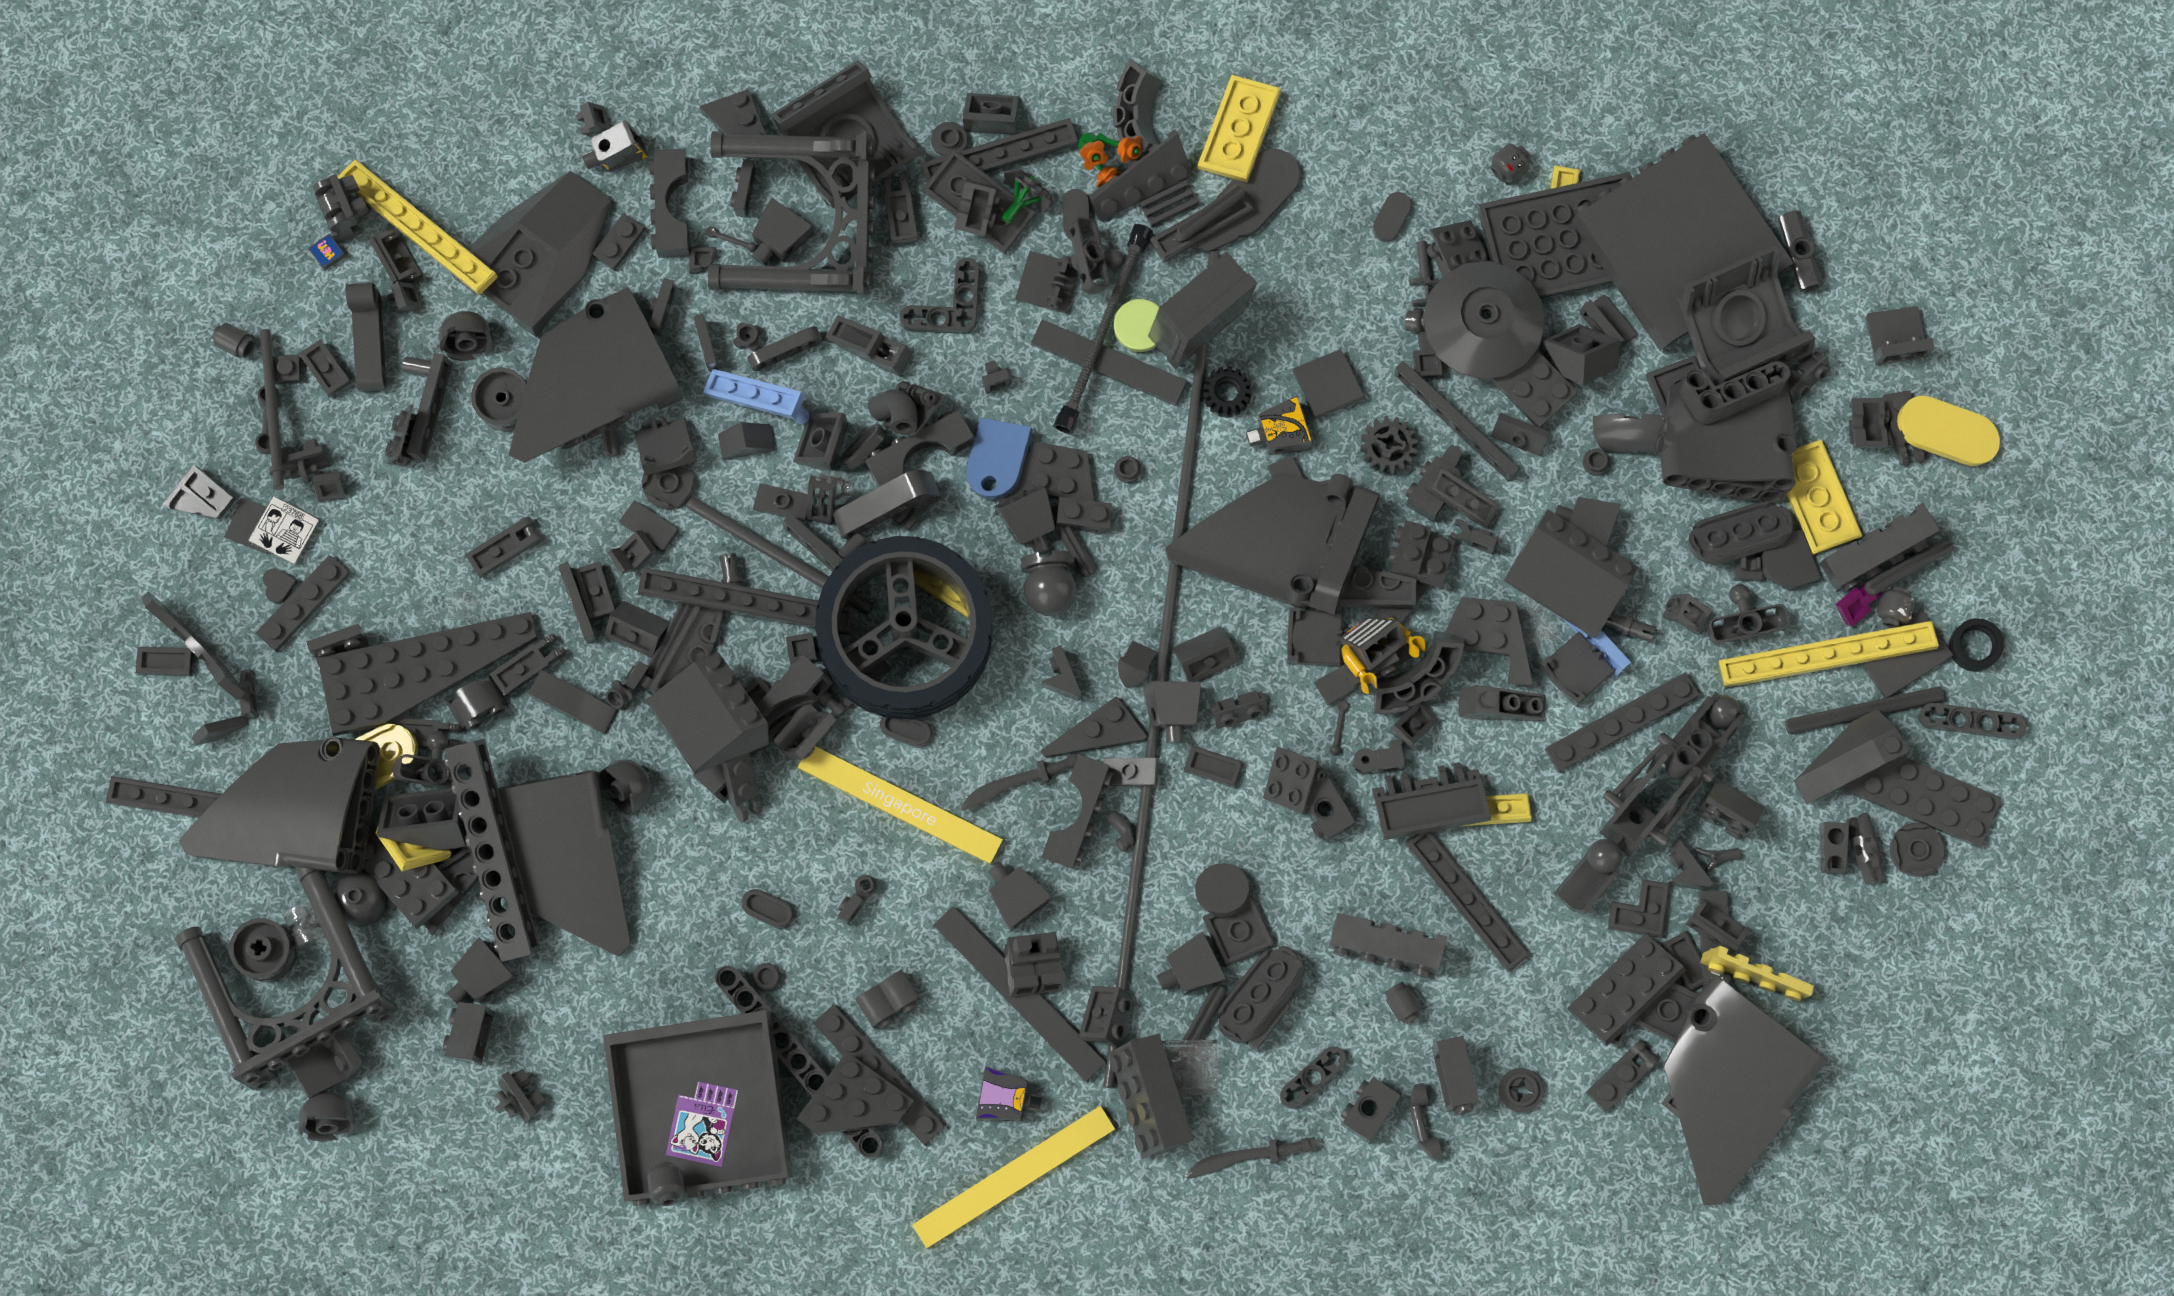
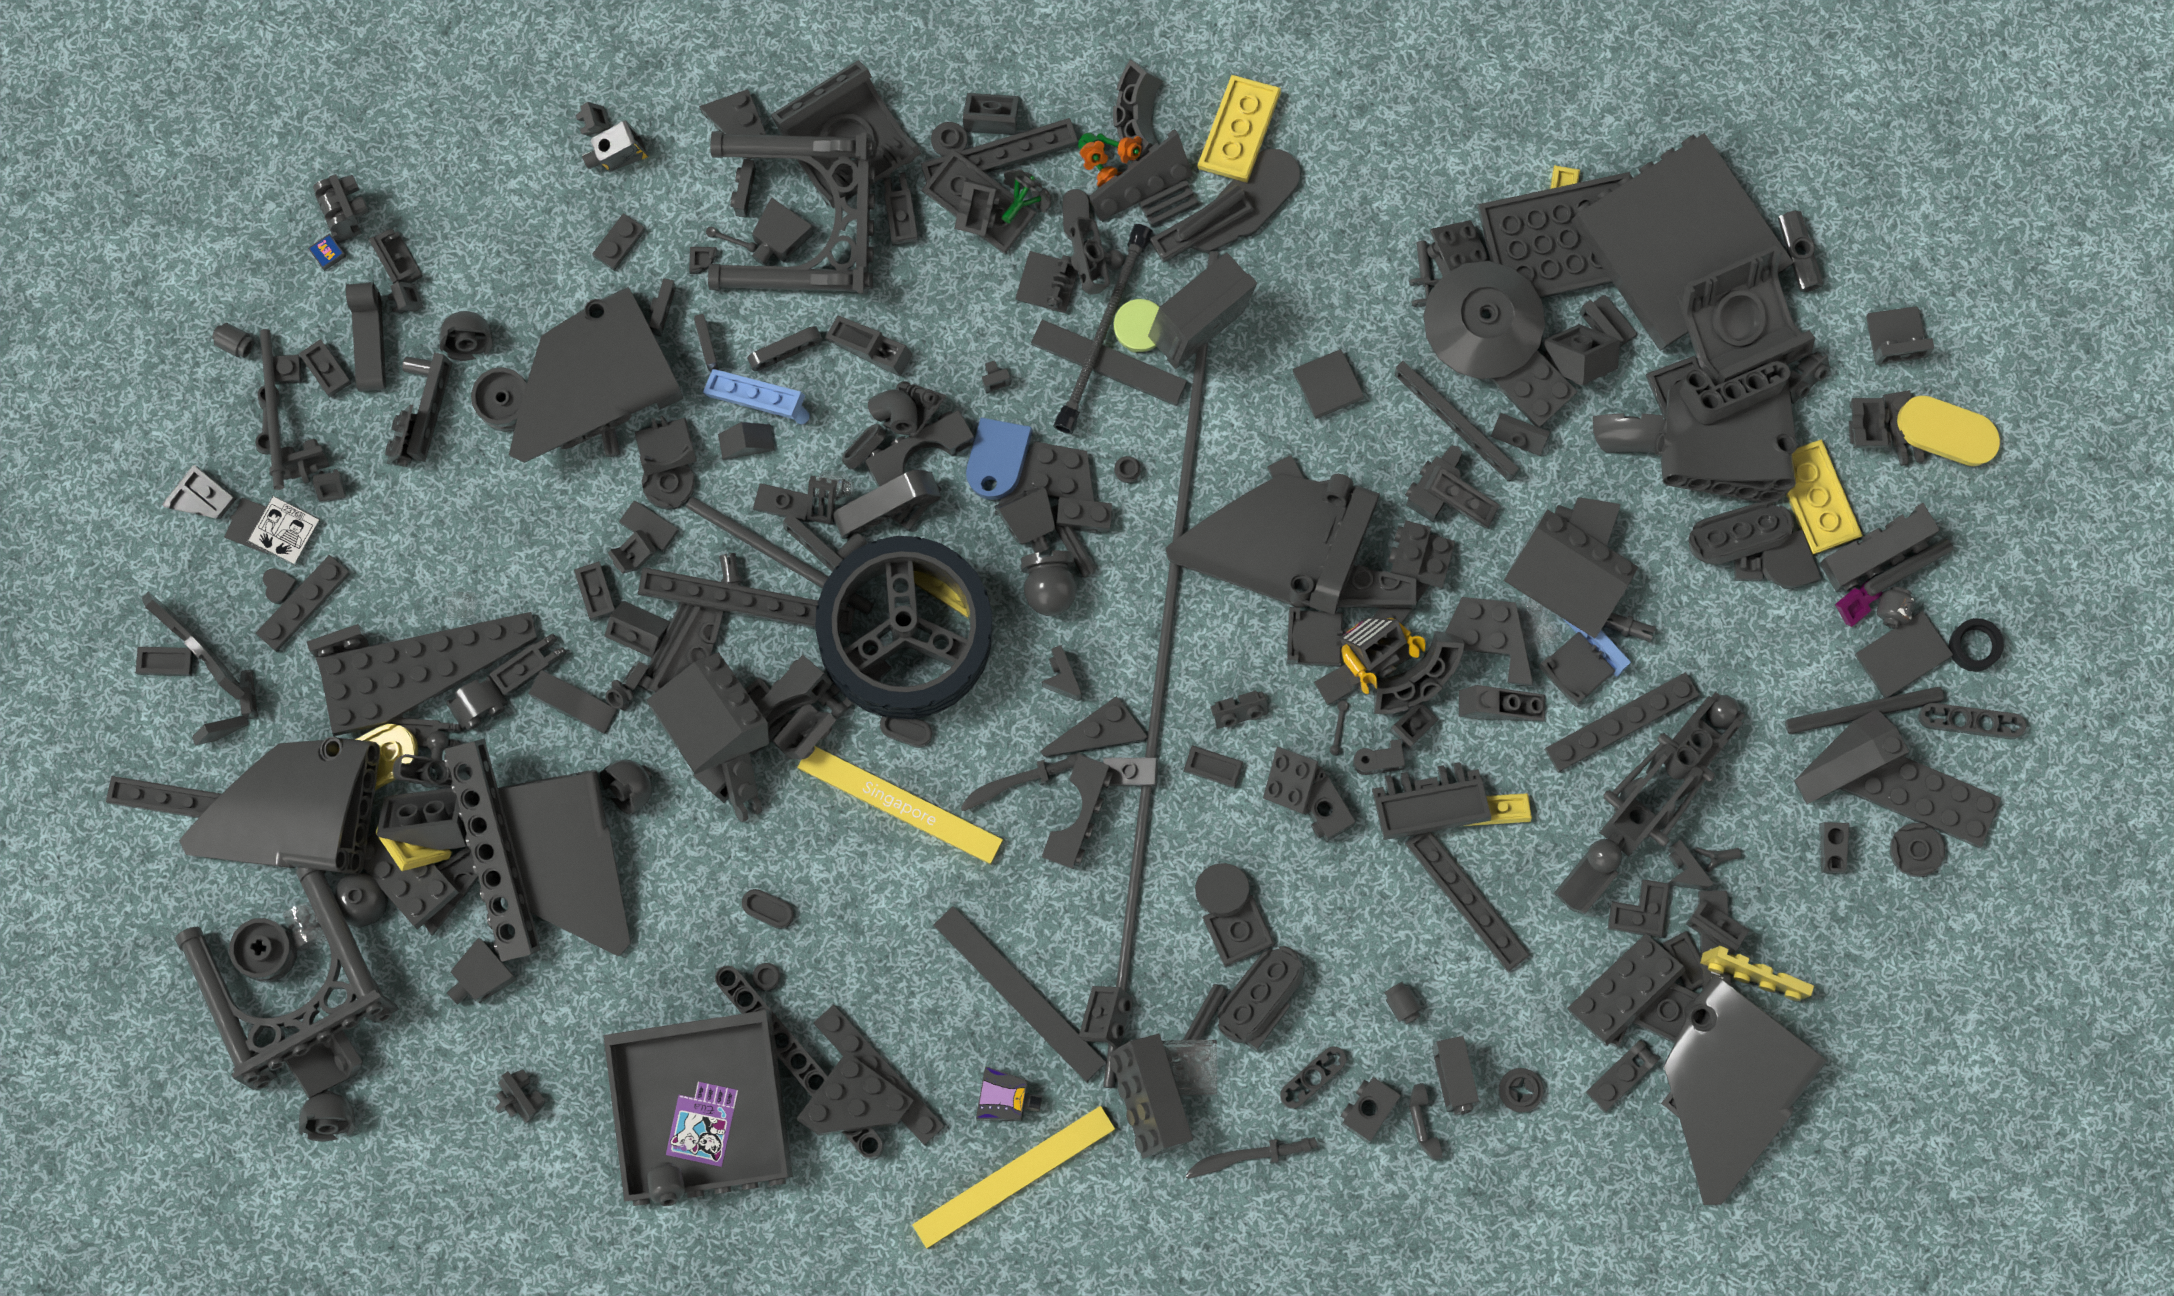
light yellow tile [338,159,498,296] -> none
dark grey slope [442,1002,495,1066] -> none
dark grey wedge [450,171,612,337] -> none
dark grey plate [465,517,544,579] -> none
dark grey tile [558,561,597,643] -> none
dark grey arch [649,149,690,258] -> none
dark grey plate [733,322,762,351] -> none
dark grey plate [785,632,817,665] -> none
dark grey slope [793,413,848,473] -> none
dark grey plate [838,875,877,925] -> none
dark grey brick [855,969,920,1030] -> none
dark grey beam [900,257,979,334] -> none
dark grey torso [988,862,1052,932] -> none
dark grey hips [1004,932,1067,997] -> none
dark grey arm [1107,810,1135,852] -> none
dark grey tile [1118,641,1157,688] -> none
dark grey torso [1143,681,1201,744] -> none
dark grey torso [1156,932,1226,994] -> none
dark grey panel [1172,627,1238,682] -> none
black tyre [1203,366,1251,418] -> none
torso [1246,396,1312,455] -> none
dark grey wedge [1328,913,1447,978] -> none
dark grey gear [1360,416,1418,475] -> none
dark grey tile [1373,192,1411,242] -> none
dark grey plate [1405,308,1425,335] -> none
dark grey plate [1412,331,1442,378] -> none
dark grey plate [1449,519,1498,554] -> none
dark grey head [1490,143,1530,183] -> none
dark grey plate [1582,449,1609,475] -> none
dark grey bracket [1663,594,1712,634] -> none
dark grey slope [1697,779,1765,839] -> none
dark grey piece [1707,584,1790,645] -> none
light yellow tile [1718,621,1939,688] -> none
dark grey hinge [1847,812,1884,884] -> none

